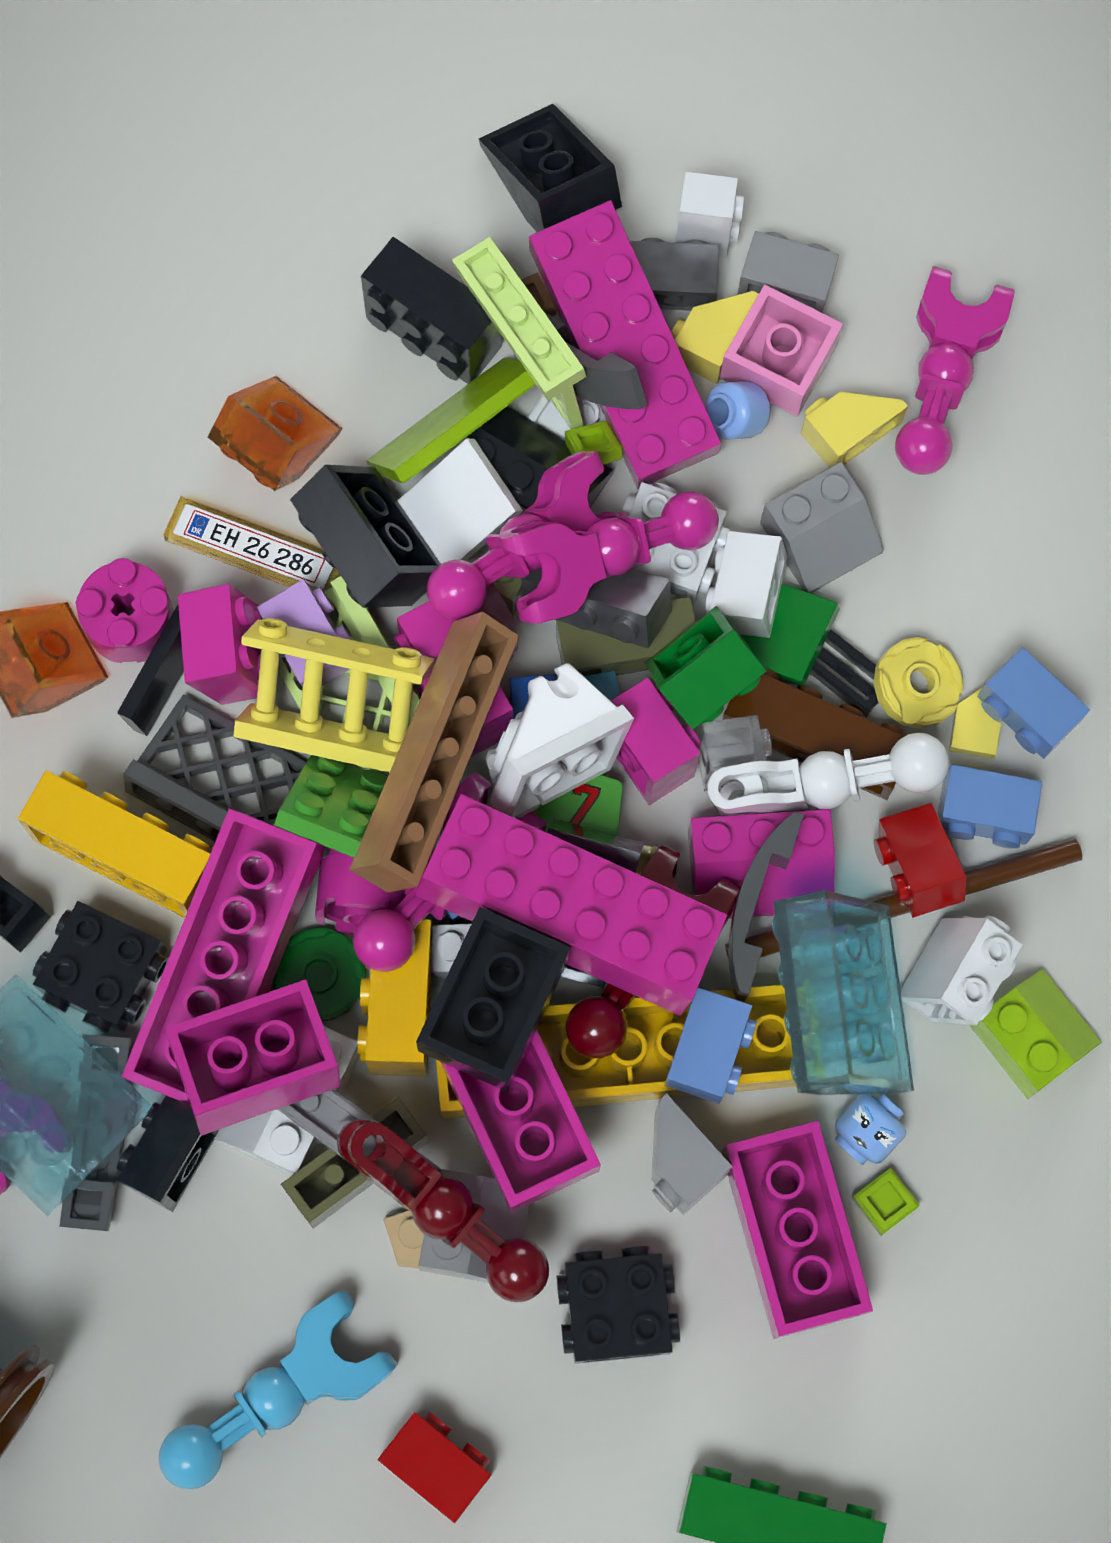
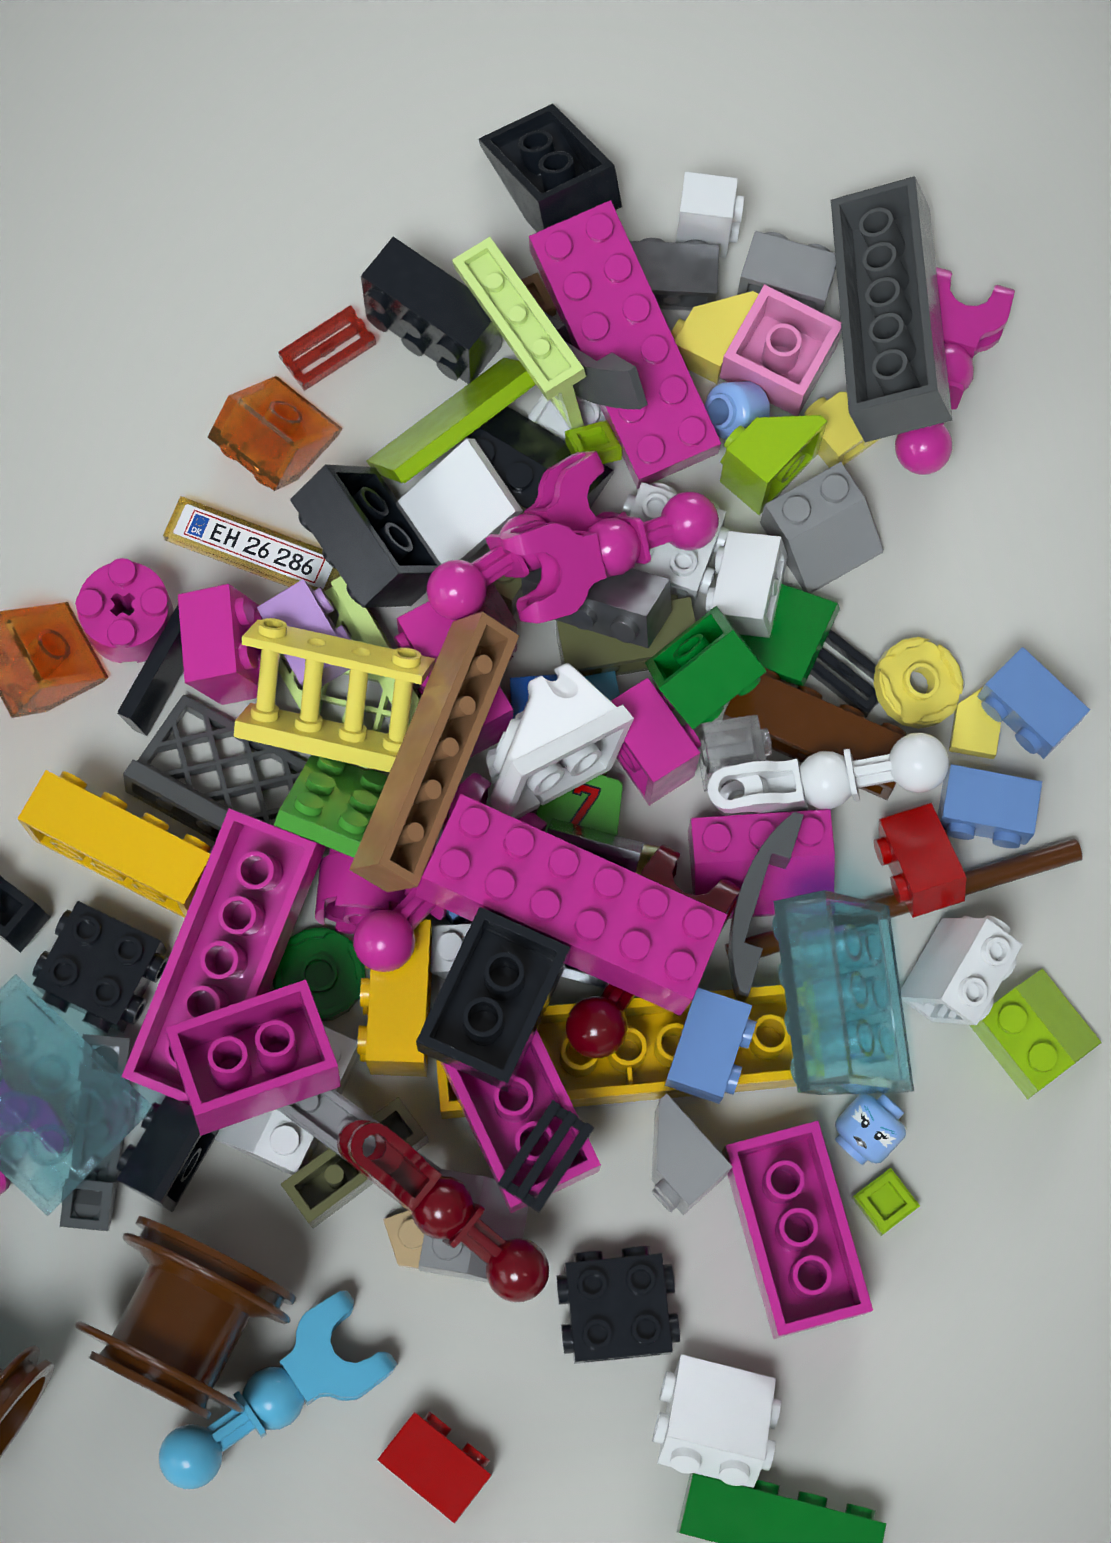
none -> reddish brown wheel [75,1216,296,1420]
none -> clear red tile [278,305,376,391]
none -> black tile [498,1100,595,1213]
none -> white brick [652,1354,781,1488]
none -> lime slope [720,415,827,515]
none -> dark grey brick [831,176,952,442]

